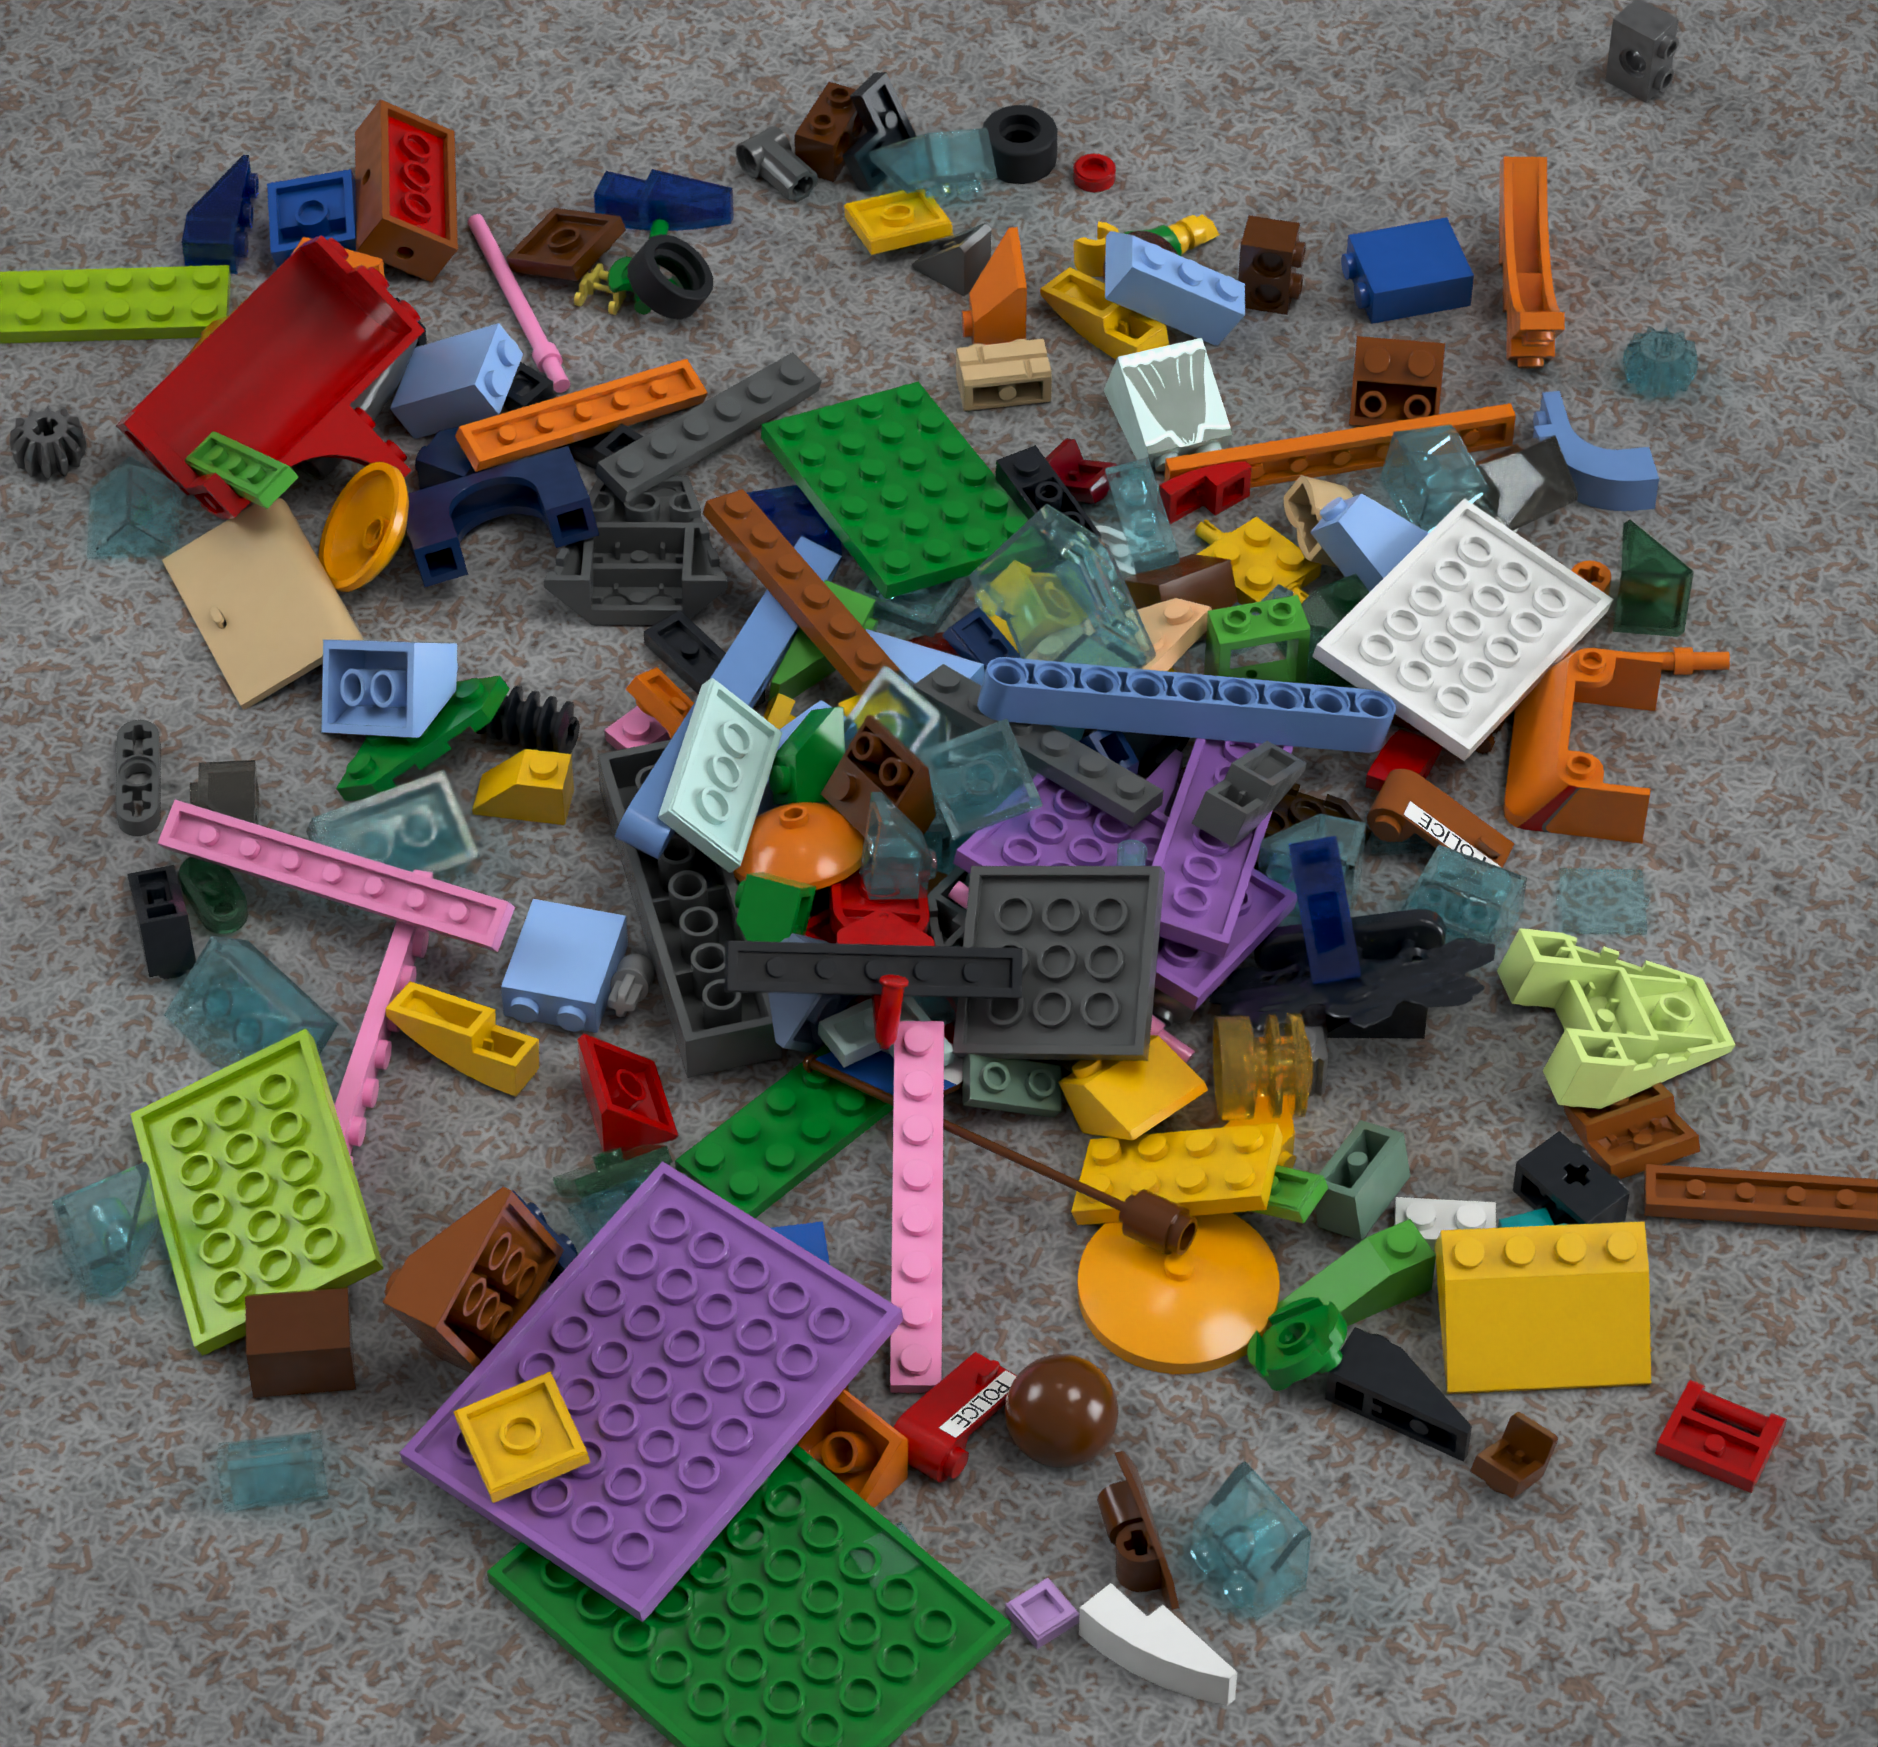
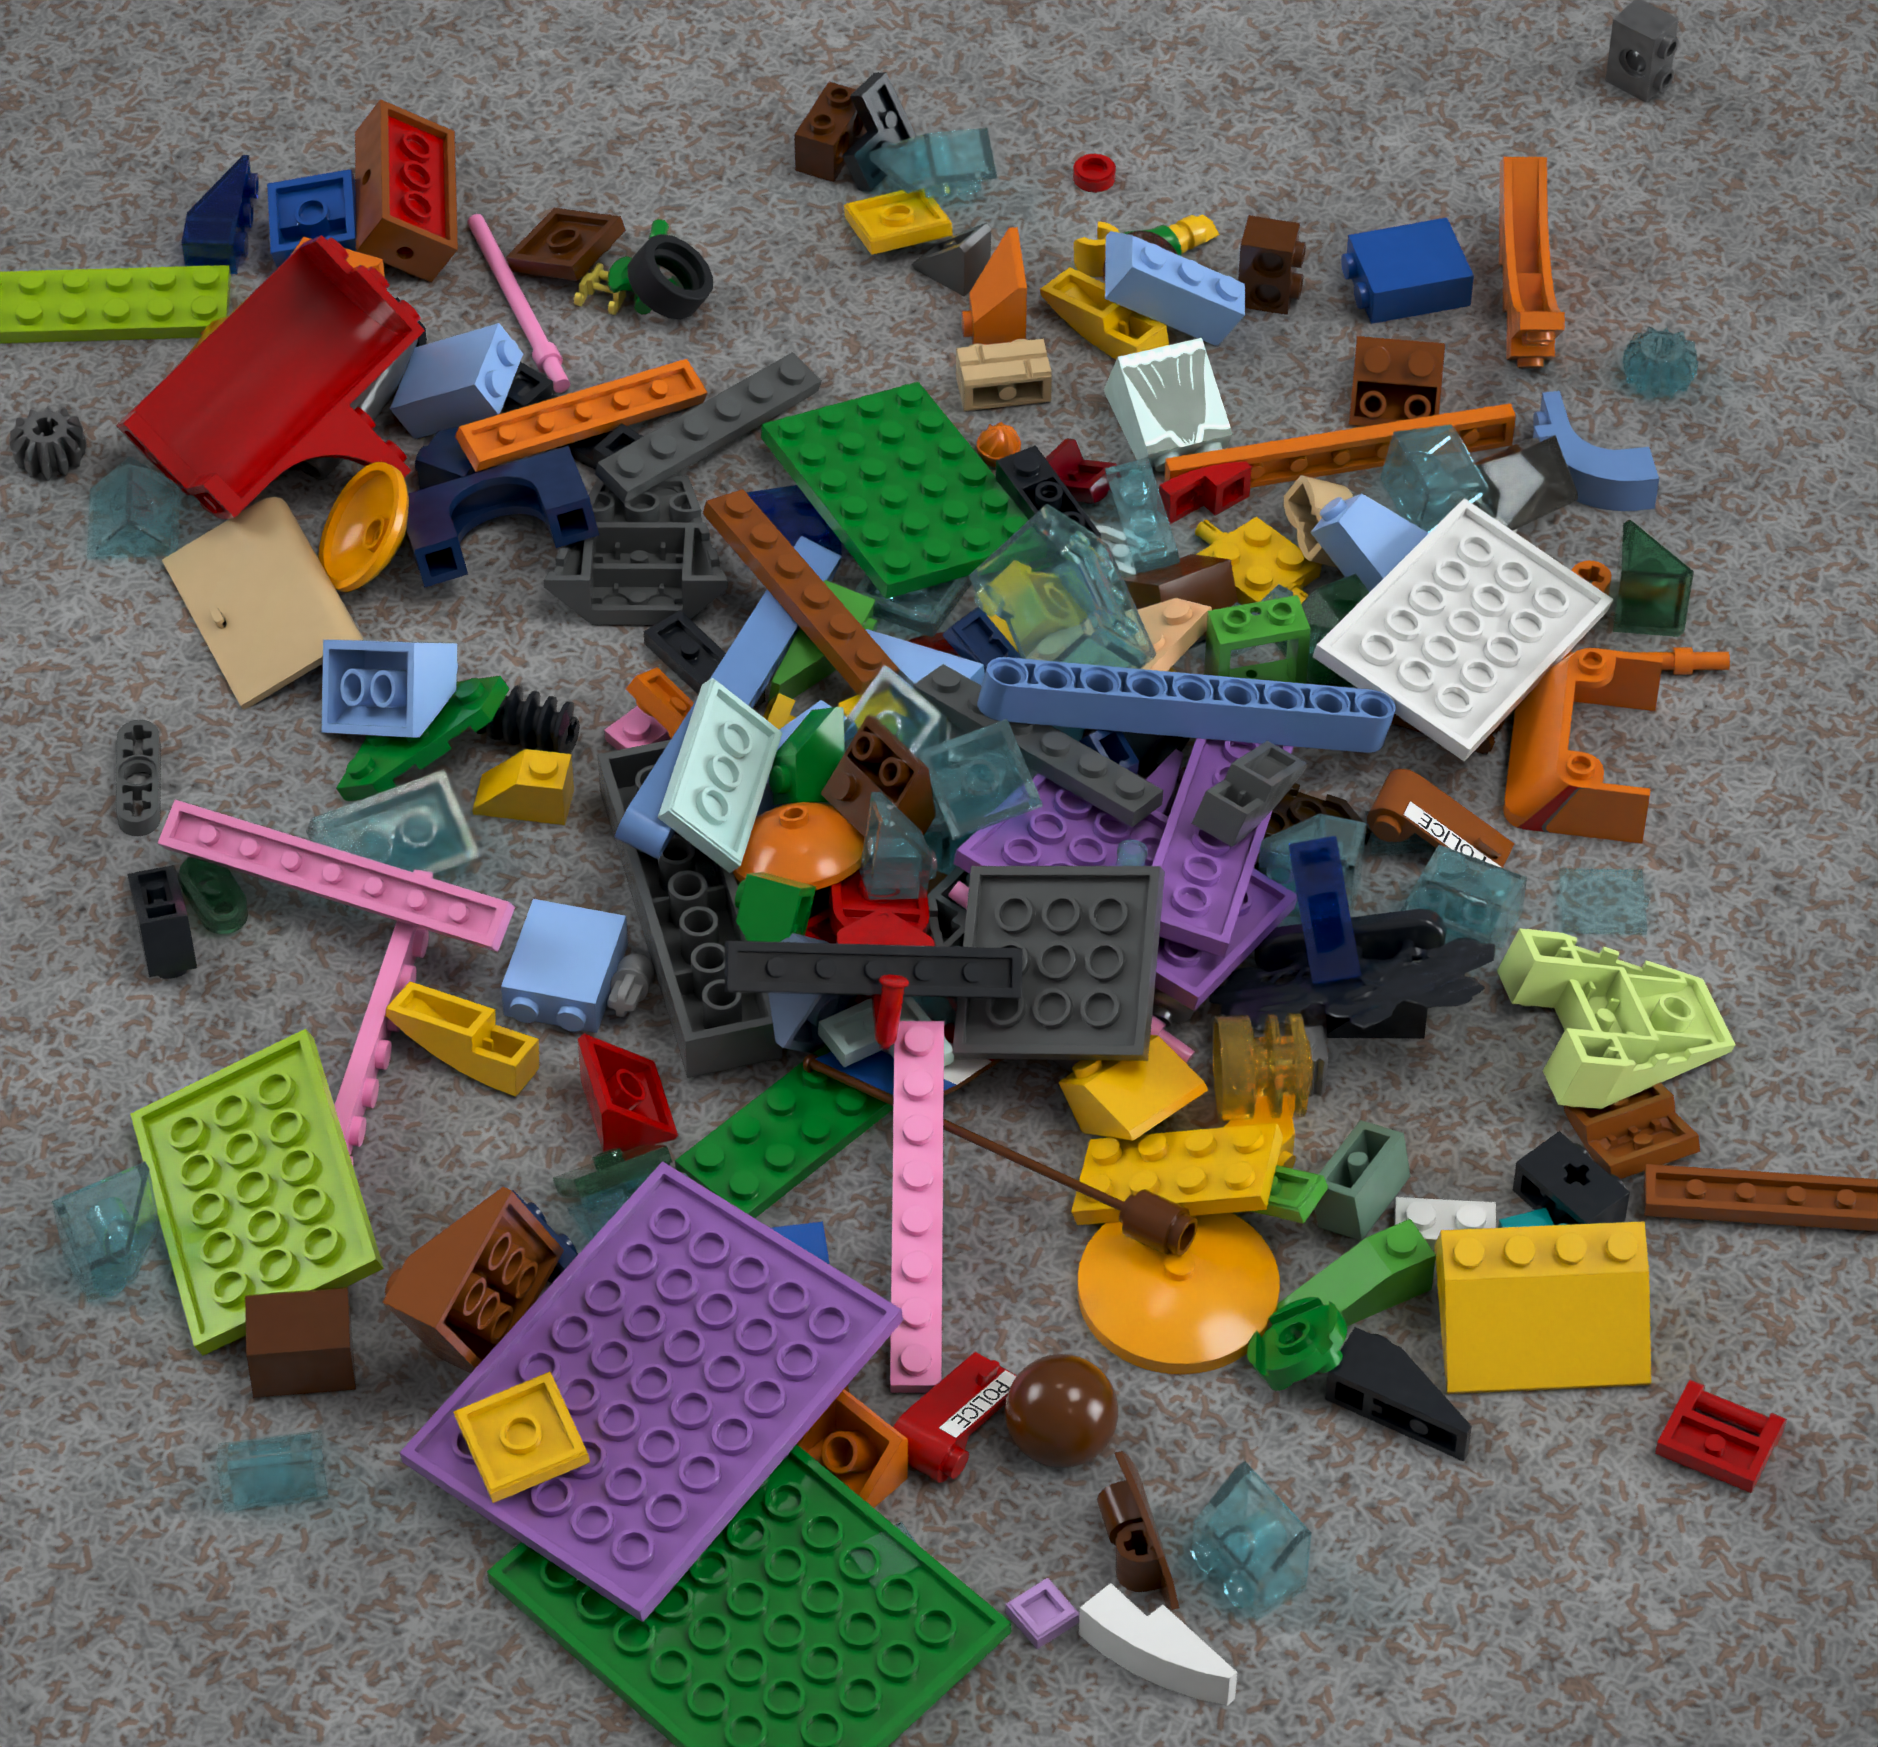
clear light blue slope [164,936,338,1069] -> none
bright green tile [185,431,299,509] -> none
clear smoke slope [190,760,260,825] -> none
clear blue slope [594,169,734,231] -> none
dark grey piece [736,126,817,202] -> none
sand green plate [963,1054,1061,1117] -> none
black tyre [981,105,1058,184] -> none
red slope [1365,729,1442,791] -> none
reddish brown bracket [1470,1412,1558,1499] -> none
none -> orange plate [977,422,1021,467]

